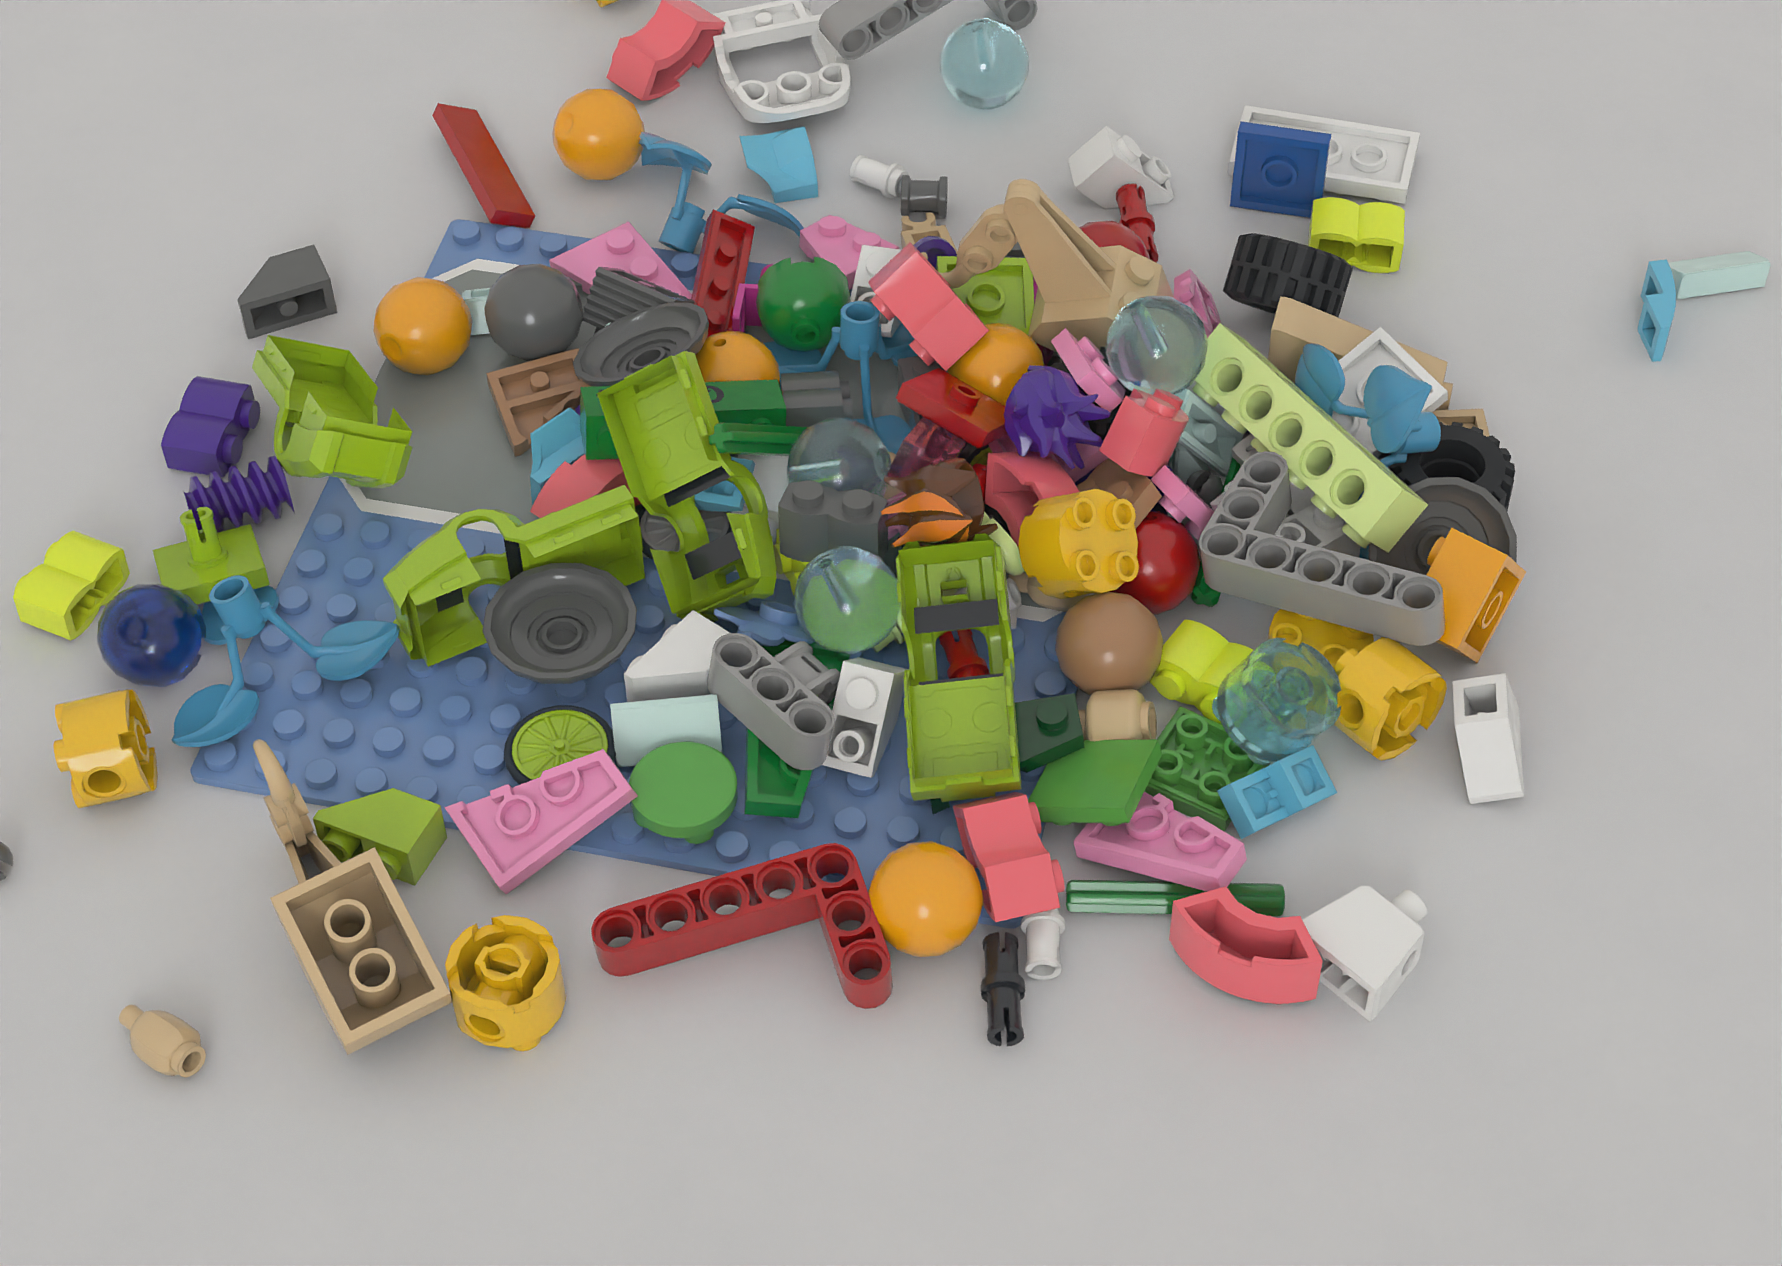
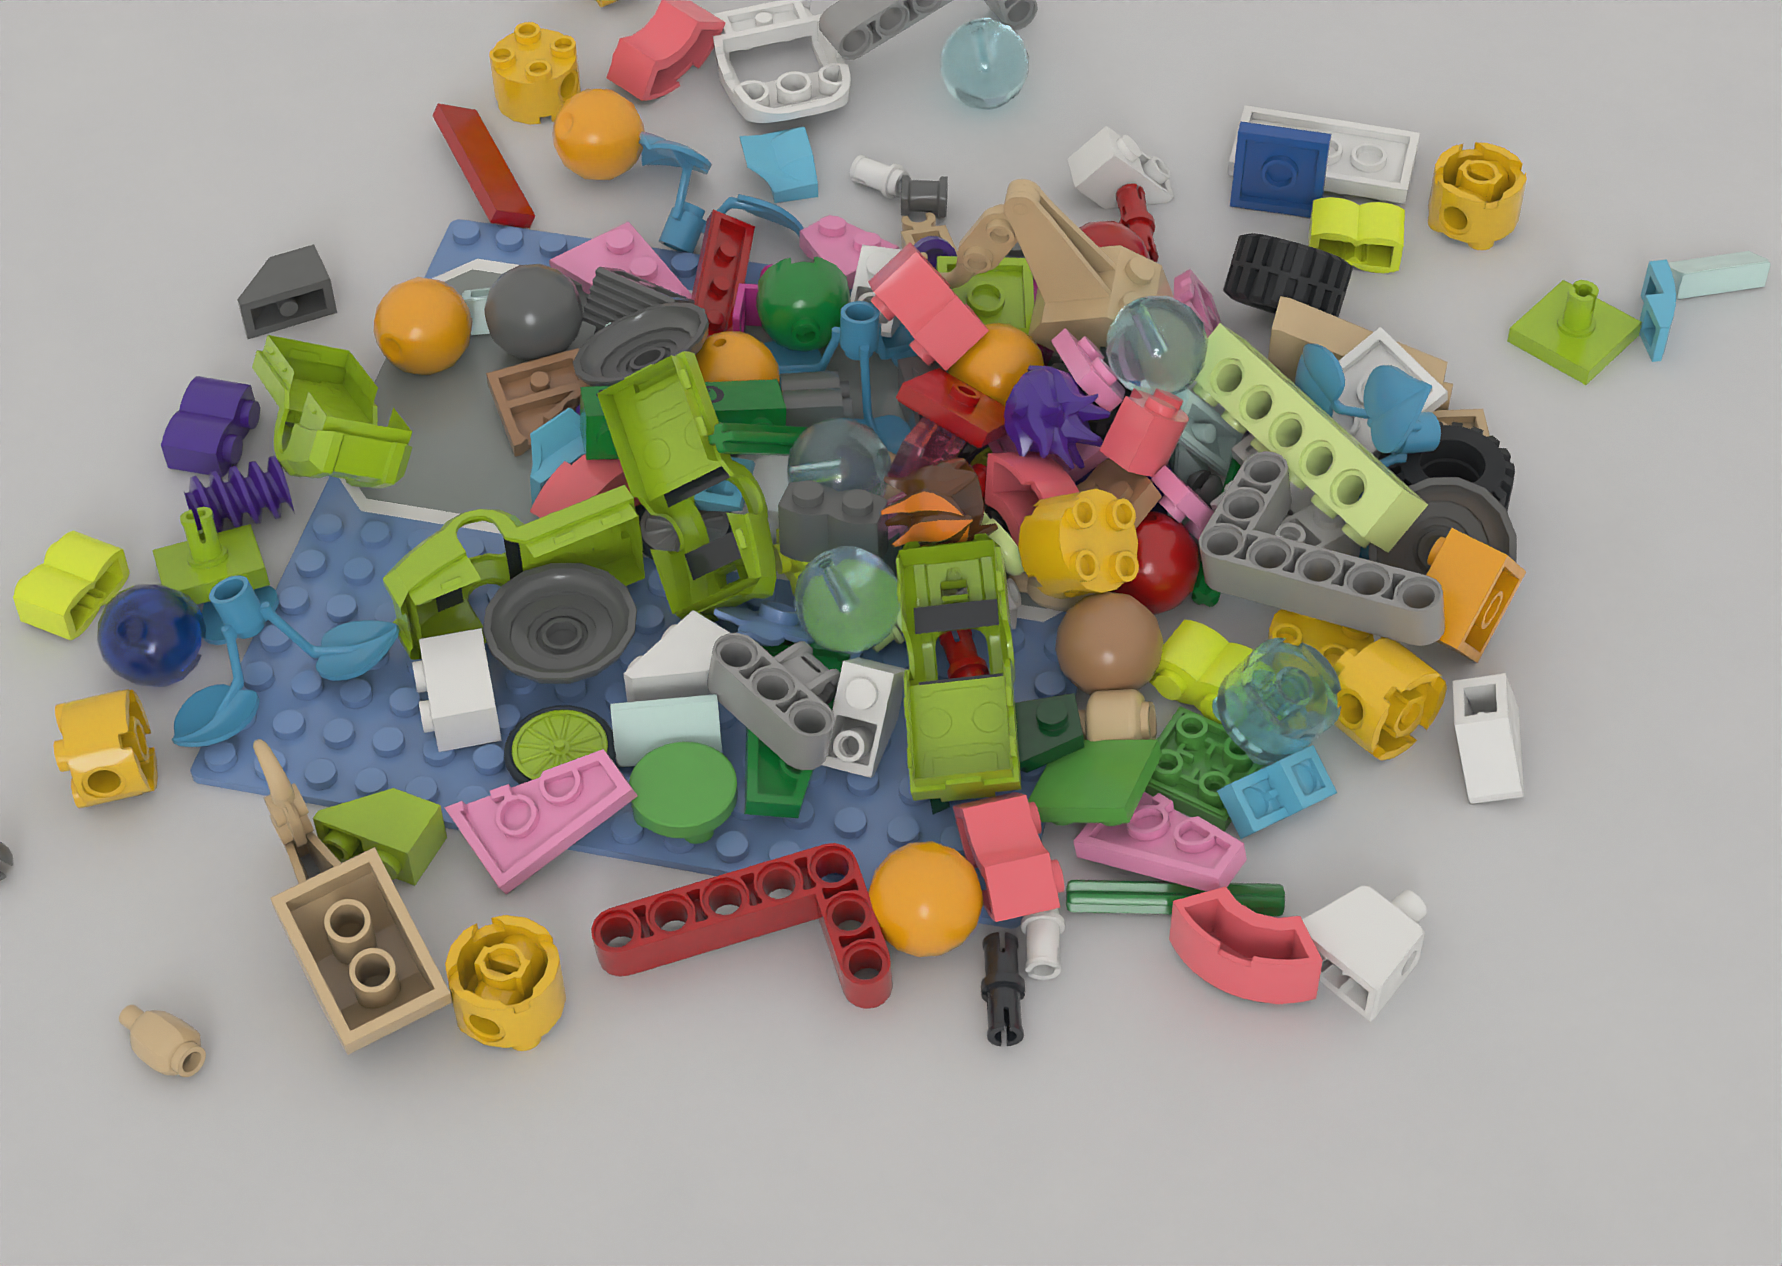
none -> white brick [412,628,502,752]
none -> yellow brick [489,22,581,125]
none -> yellow brick [1428,142,1527,250]
none -> lime tile [1507,280,1642,385]

